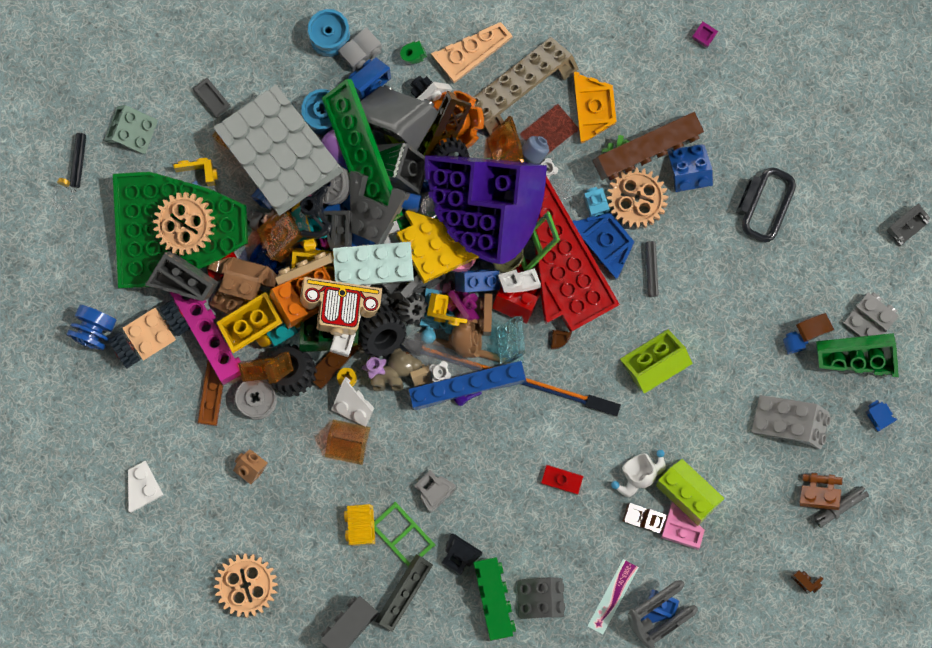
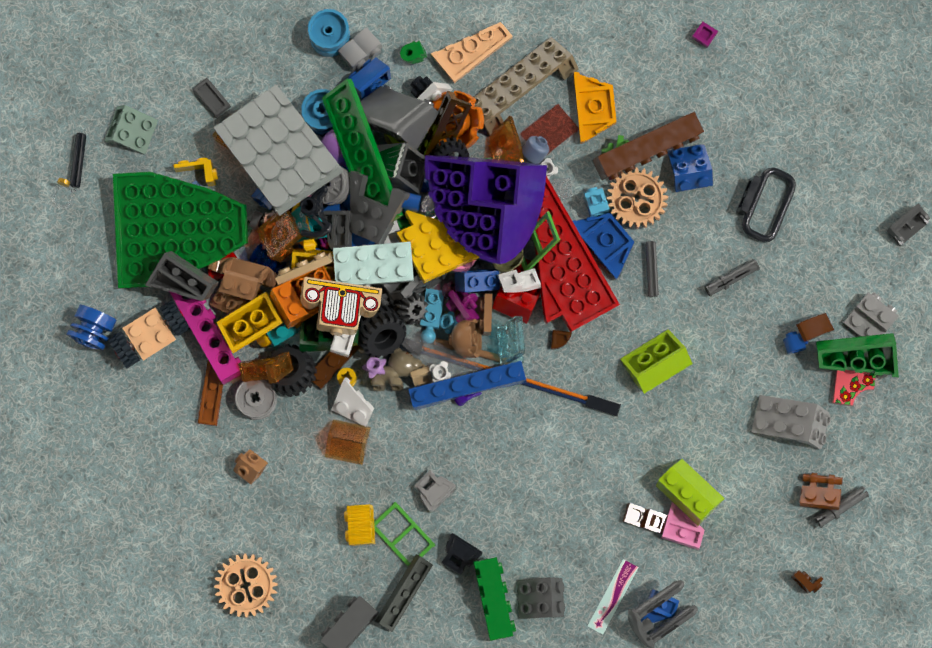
white wing [128,461,164,513] -> none
light nougat gear [153,192,216,255] -> none
yellow bracket [427,293,467,326] -> none
red plate [541,465,584,495] -> none
white piece [611,450,666,498] -> none
blue window [865,400,897,432] -> none
none -> dark grey pin [704,259,760,297]
none -> tile [833,370,876,406]

